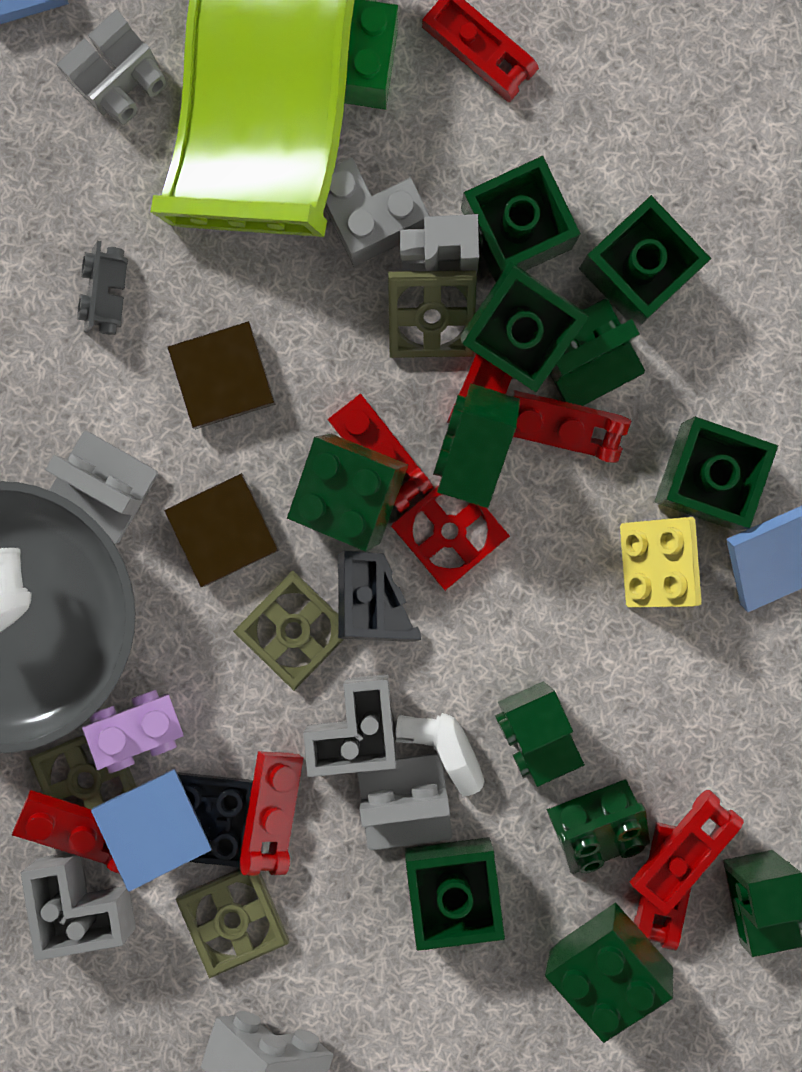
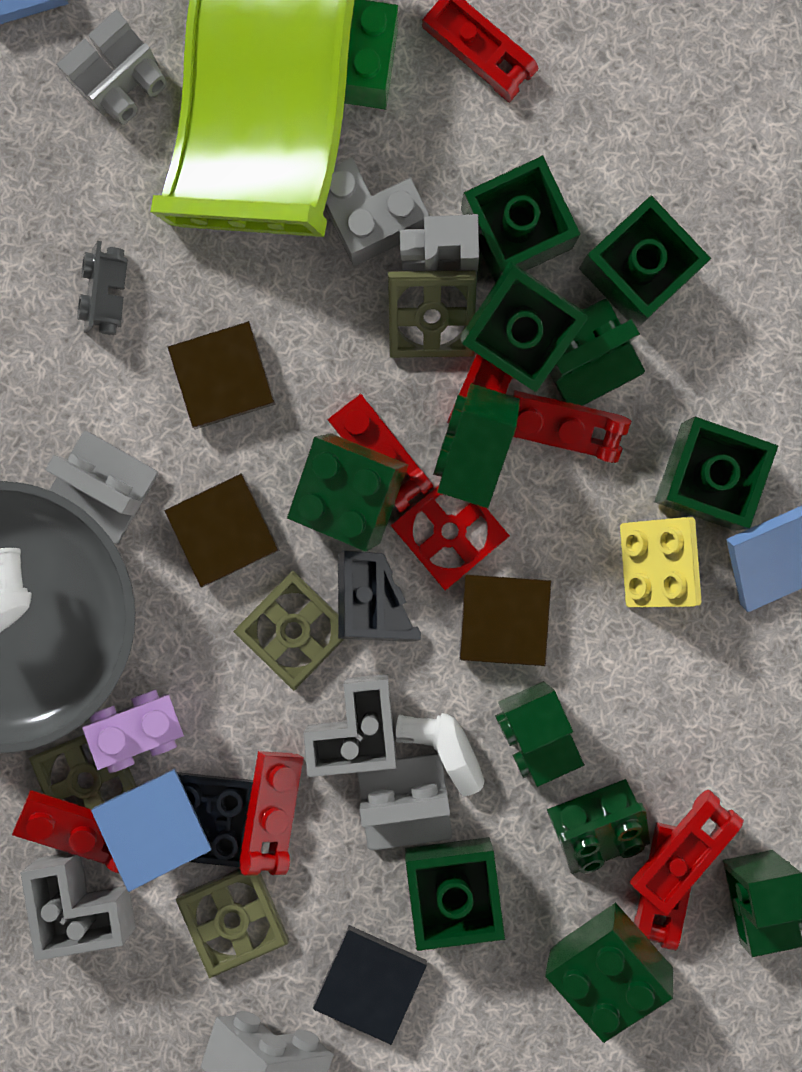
none -> black tile [313,925,427,1045]
none -> dark brown tile [459,574,551,666]

